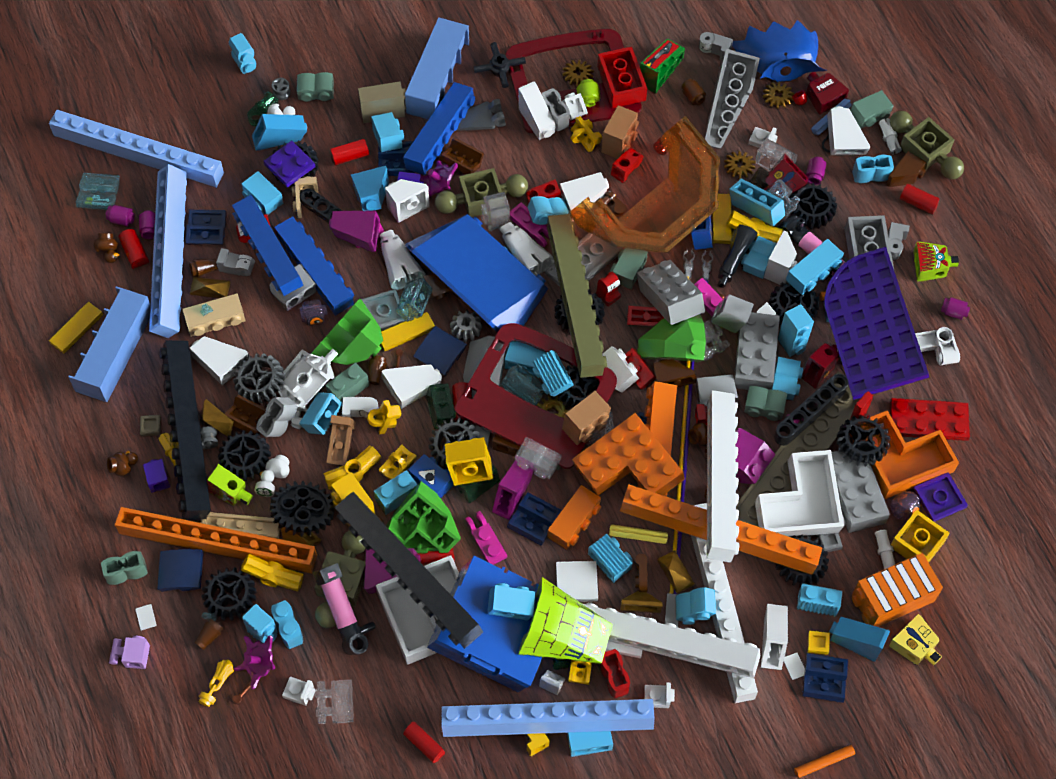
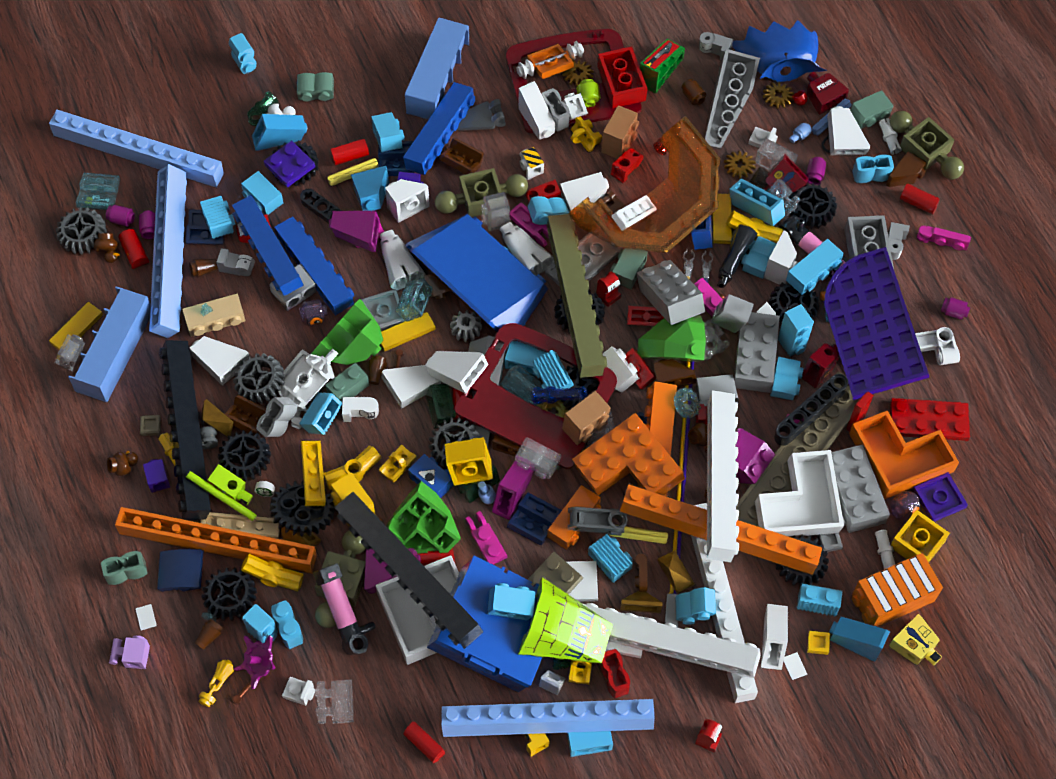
pearl gold slope [190,277,230,298] -> none
white animal [260,455,290,483] -> none
dark grey wheel [271,78,291,100] -> none
tan bracket [292,176,318,218] -> none
medium nougat bracket [327,415,356,466] -> none
dark tan brick [358,82,406,123] -> none
yellow hips [367,400,401,434] -> none
medium azure brick [374,470,417,515] -> none
dark blue slope [413,326,467,376] -> none
magenta piece [421,161,458,198] -> none
black bar [473,42,526,88] -> none
white bracket [644,682,675,708] -> none
sand green brick [744,386,787,421] -> none
orange piece [794,745,855,778] -> none
dark blue slope [802,653,848,703] -> none
black gear [836,414,890,467] -> none
torso [913,242,959,281] -> none
none -> clear brick [55,334,86,371]
none -> dark grey gear [56,207,107,255]
none -> lime bar [186,471,257,521]
none -> medium azure brick [200,196,235,239]
none -> yellow tile [301,441,326,506]
none -> light yellow axle [327,158,378,186]
none -> white slope [425,351,488,394]
none -> light blue cylinder [478,481,496,504]
none -> orange plate [516,41,584,79]
none -> brick [519,147,544,180]
none -> dark tan plate [528,552,583,595]
none -> clear blue pin [531,386,587,404]
none -> dark grey piece [568,507,628,536]
none -> white tile [611,195,657,231]
none -> clear light blue gear [674,388,702,418]
none -> red leg [695,719,722,752]
none -> light blue cylinder [789,123,812,143]
none -> dark pink hinge [917,225,971,251]

